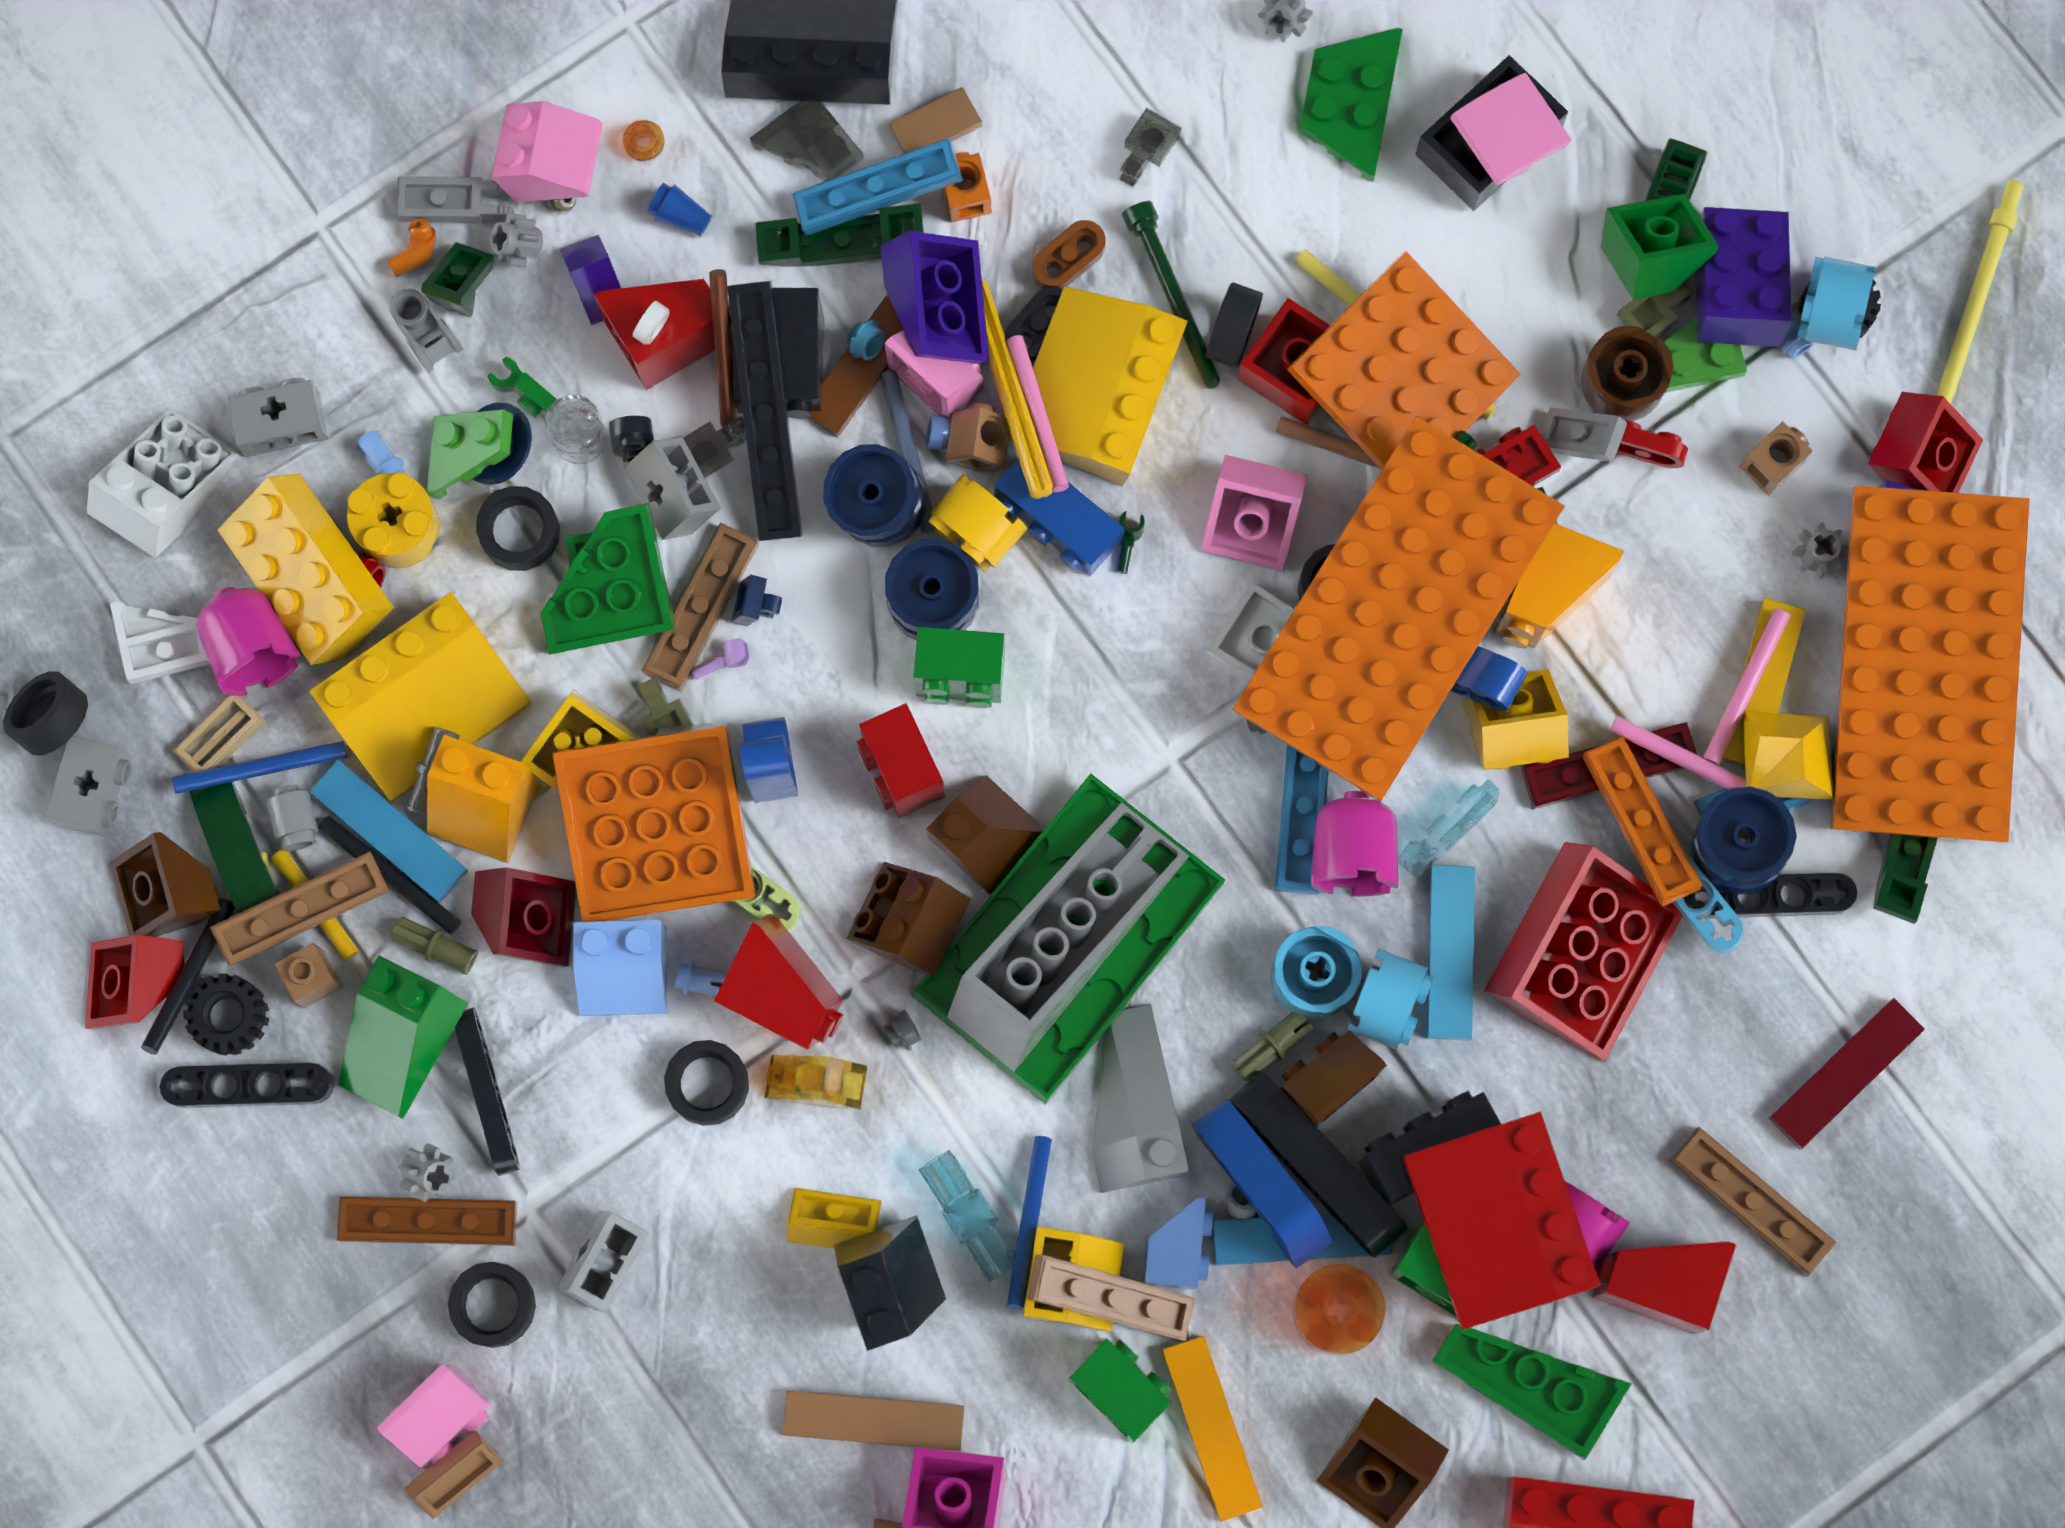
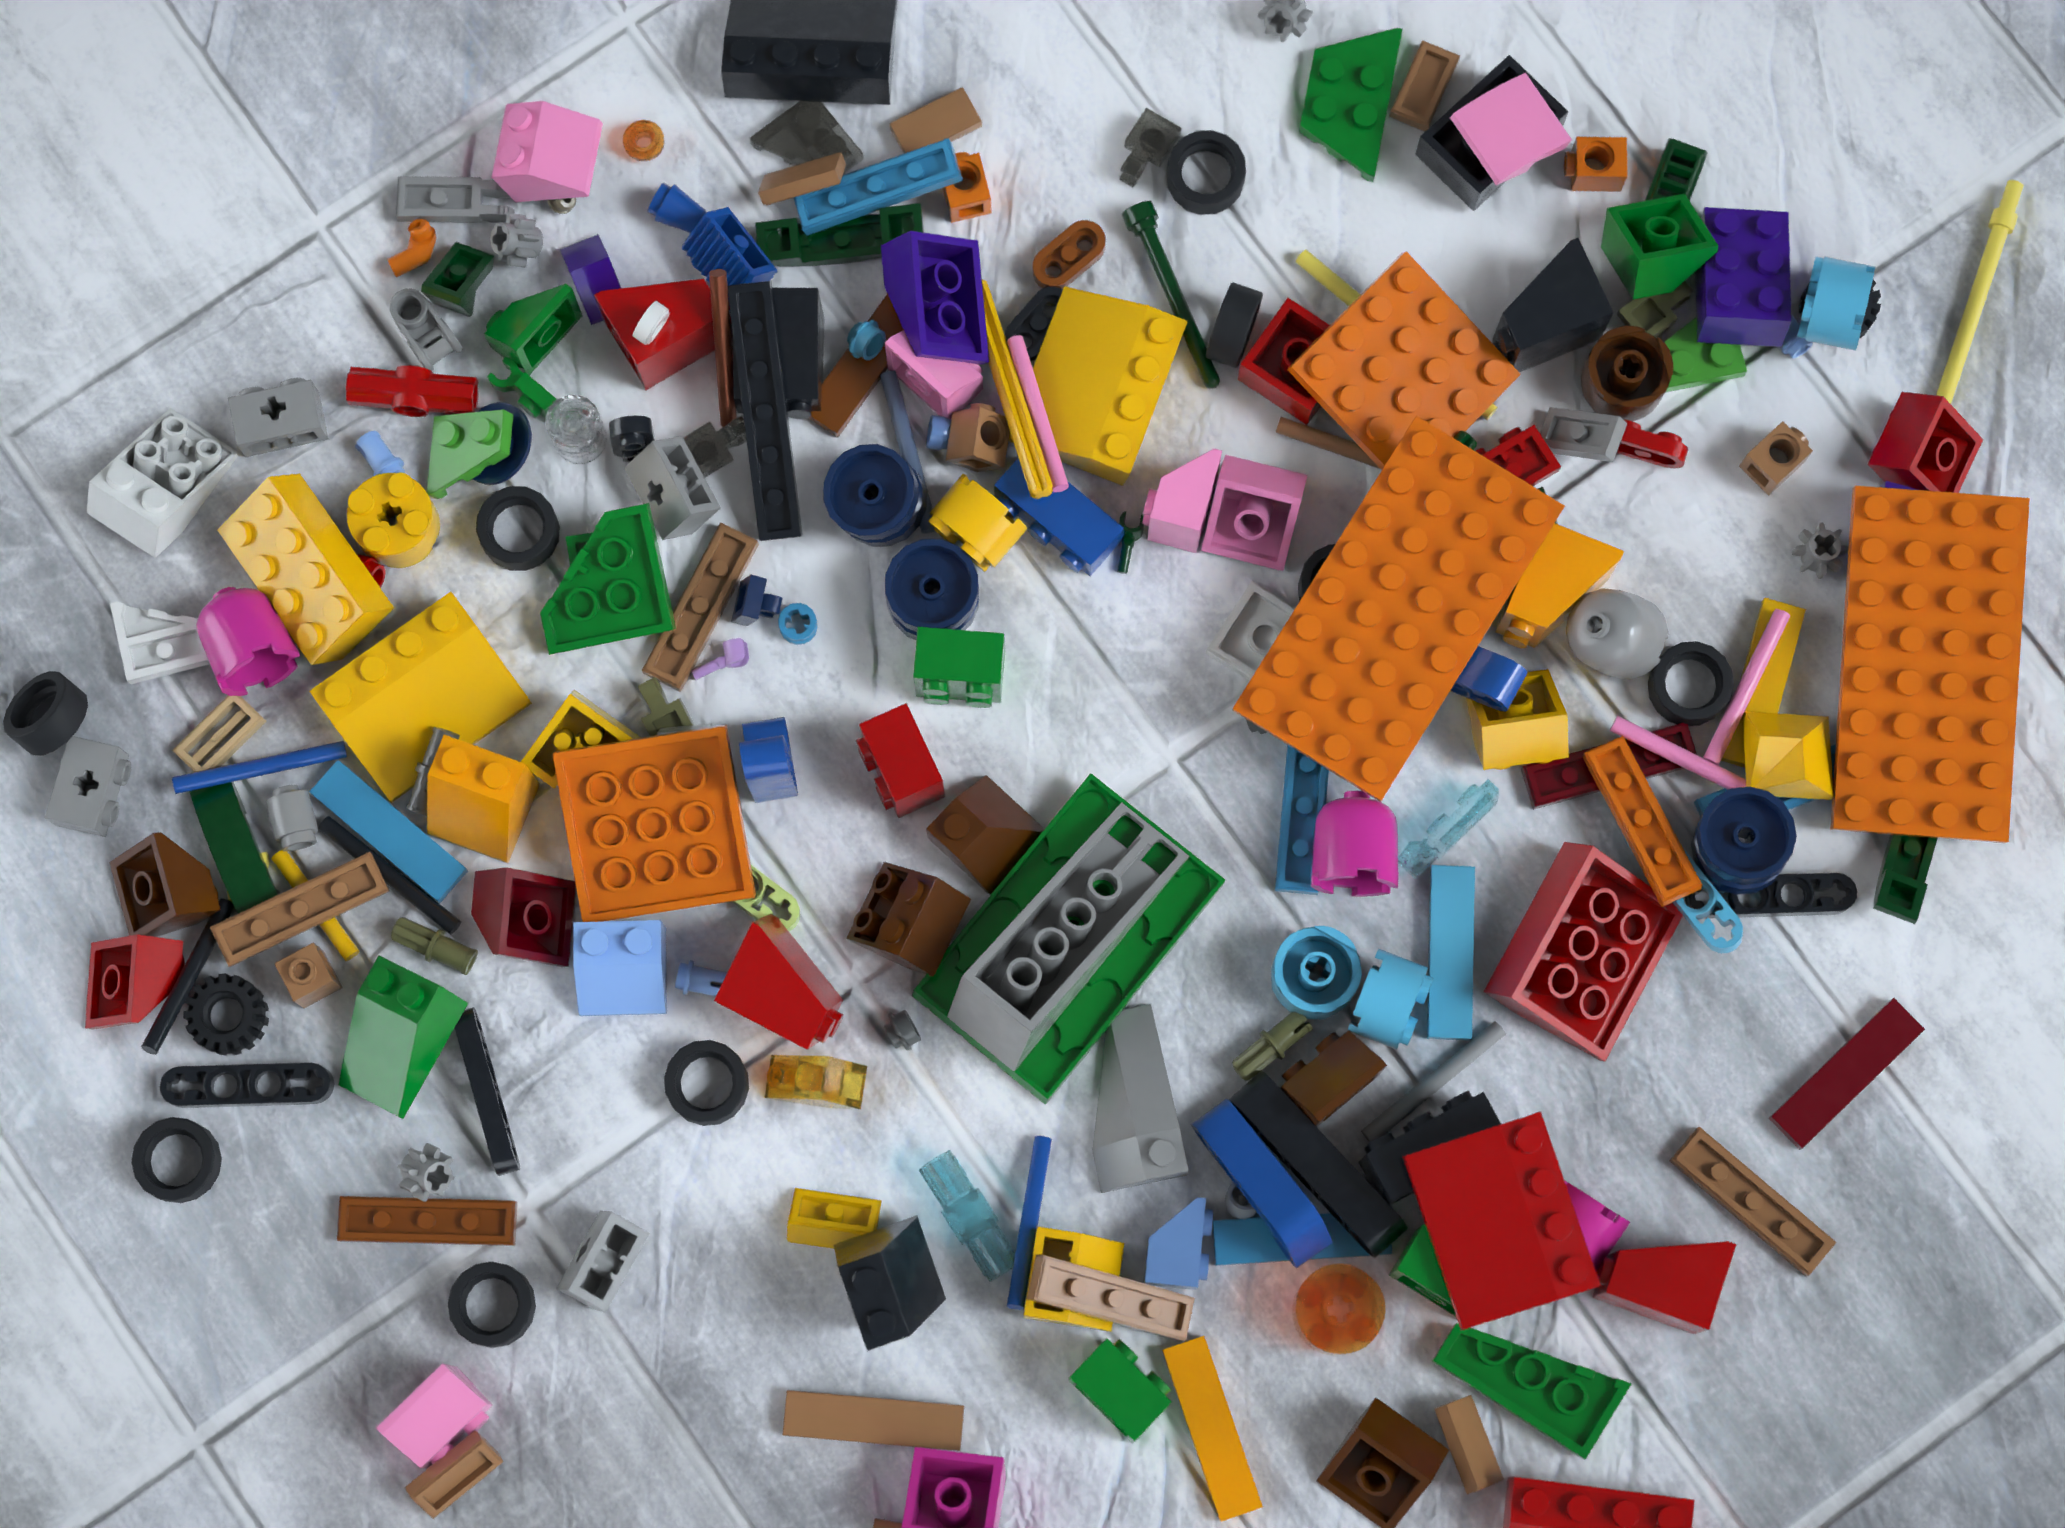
none -> black tyre [131,1117,222,1203]
none -> red piece [346,365,479,417]
none -> green slope [484,283,583,376]
none -> blue brick [682,207,778,307]
none -> medium nougat tile [758,152,846,206]
none -> dark azure bush [778,603,818,645]
none -> bright pink slope [1142,449,1222,553]
none -> black tyre [1167,130,1246,215]
none -> light grey bar [1361,1021,1506,1142]
none -> medium nougat tile [1389,40,1460,131]
none -> medium nougat tile [1435,1395,1504,1494]
none -> black slope [1492,238,1614,372]
none -> orange brick [1564,137,1627,192]
none -> light grey cylinder [1566,588,1669,680]
none -> black tyre [1647,641,1734,726]

